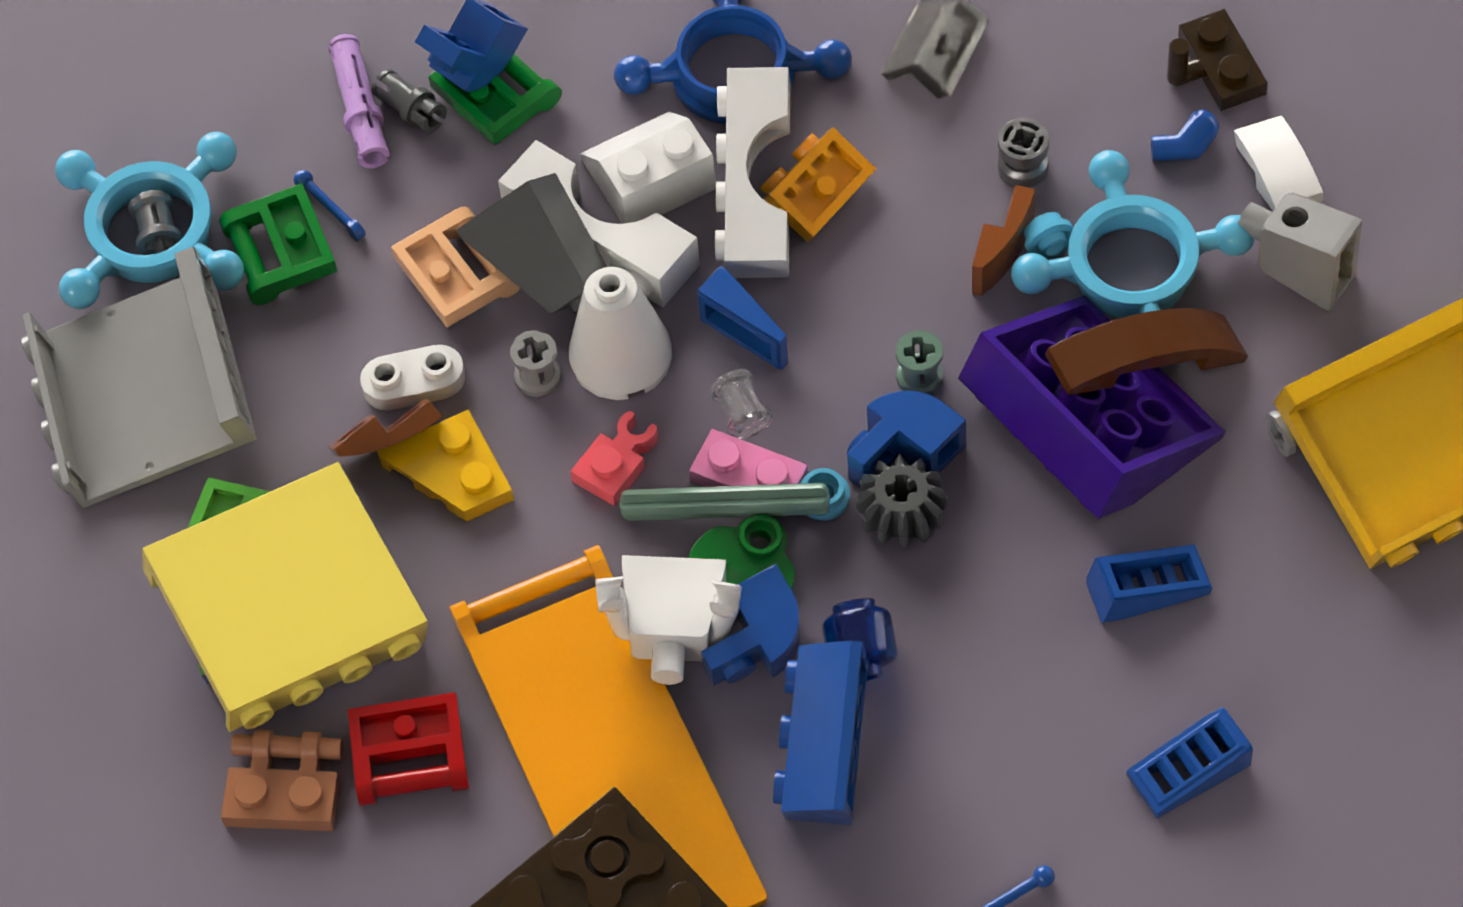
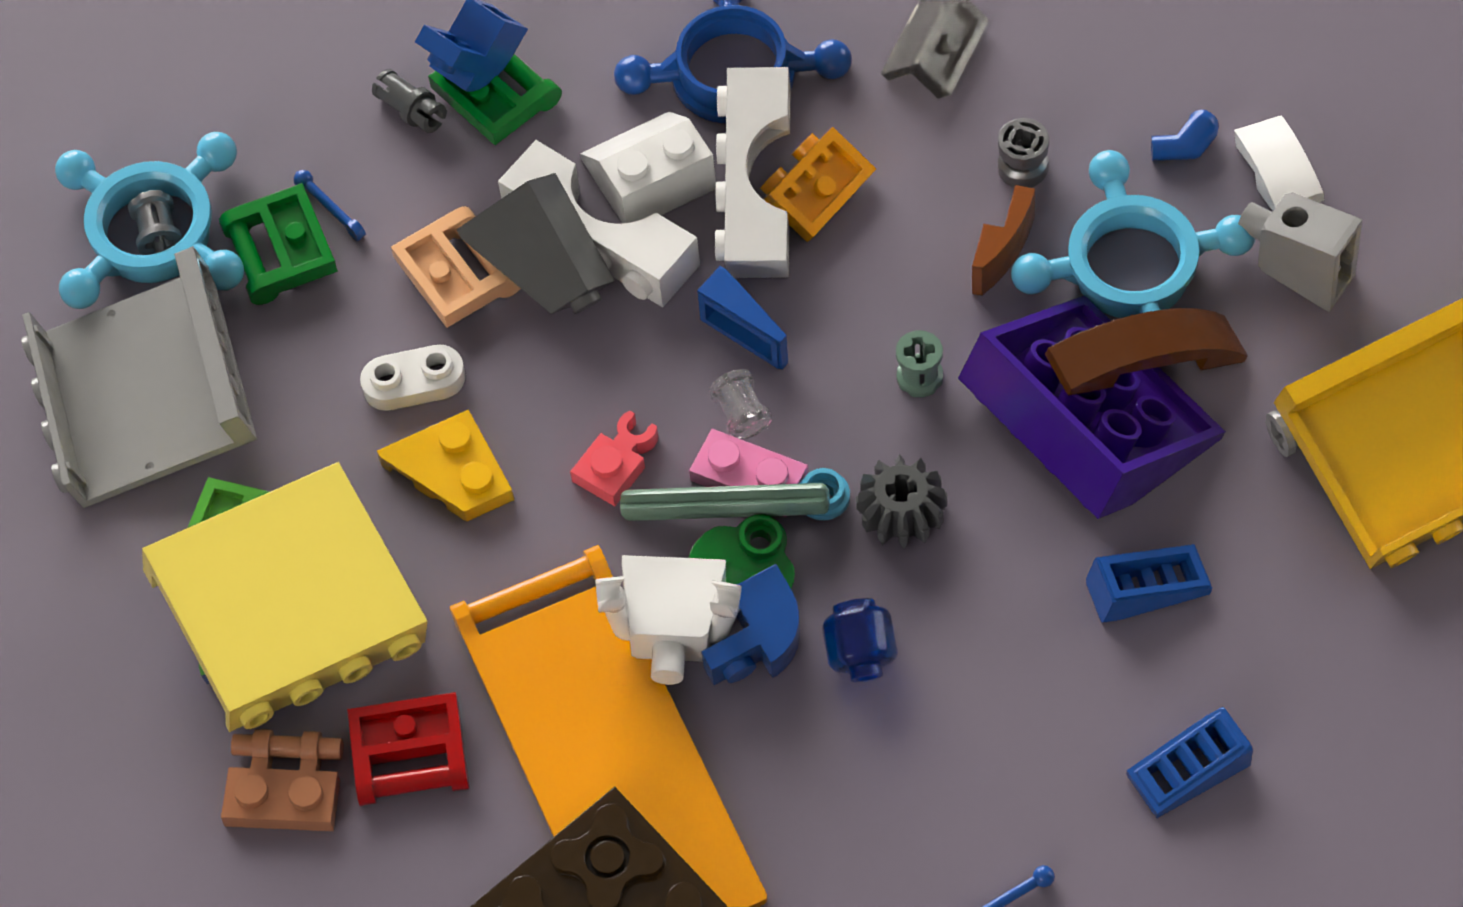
lavender pin [328,34,390,168] -> none
dark orange slope [328,399,442,457] -> none
light grey bush [510,330,561,397] -> none
white cone [569,267,673,400] -> none
blue slope [773,640,869,826] -> none
blue brick [847,390,966,488] -> none
medium azure plate [1024,212,1073,259] -> none
dark brown plate [1167,8,1268,111] -> none

